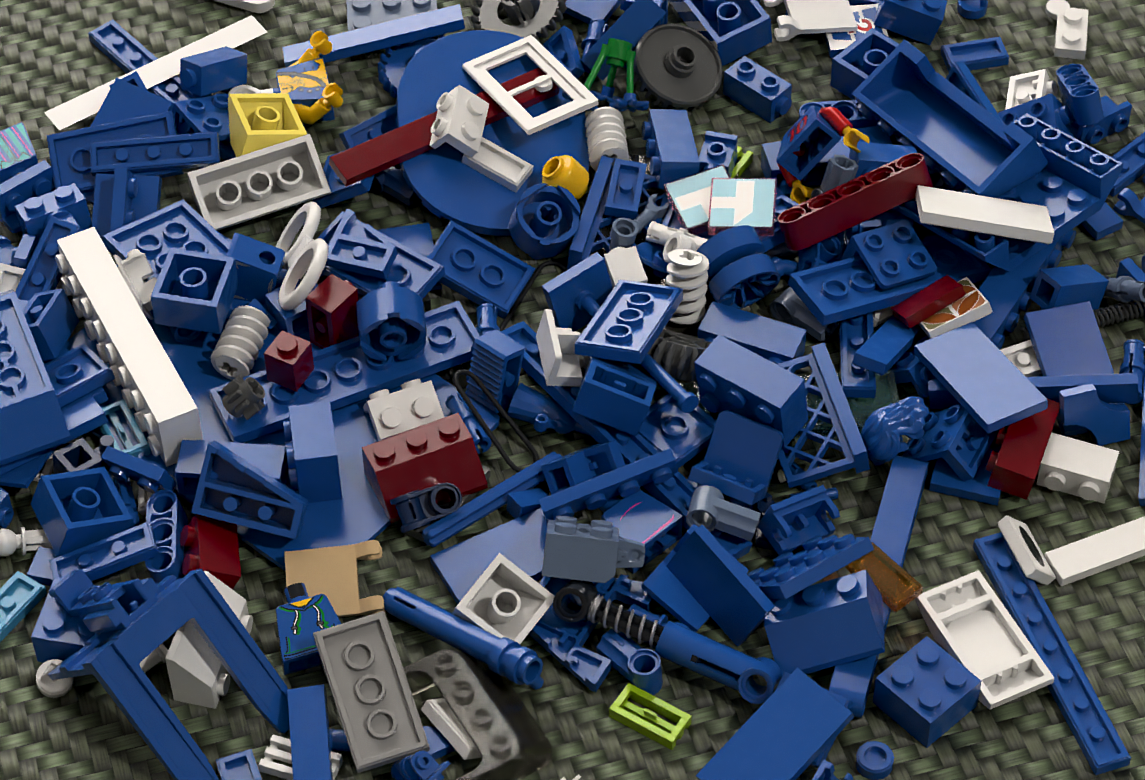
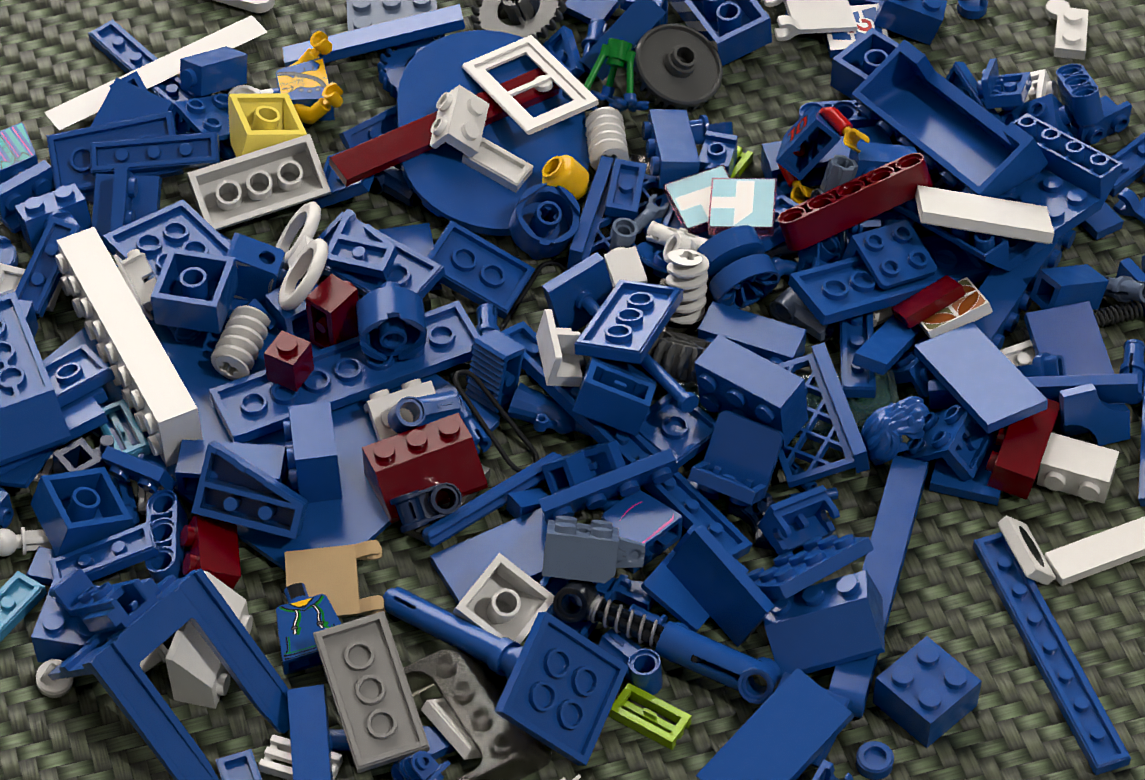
plate [11,234,38,269] -> none
blue brick [23,288,79,363] -> none
dark grey gear [222,375,265,420] -> none
sand blue piece [686,485,761,541] -> none
blue brick [723,56,792,123] -> none
clear orange tile [845,542,923,613] -> none
white slope [916,570,1054,710] -> none
blue tile [941,36,1009,72] -> none
none -> blue piece [387,390,461,434]
none -> blue plate [494,612,629,766]
none -> blue piece [689,115,733,147]
none -> blue bracket [977,58,1032,111]
none -> blue piece [1016,352,1065,377]

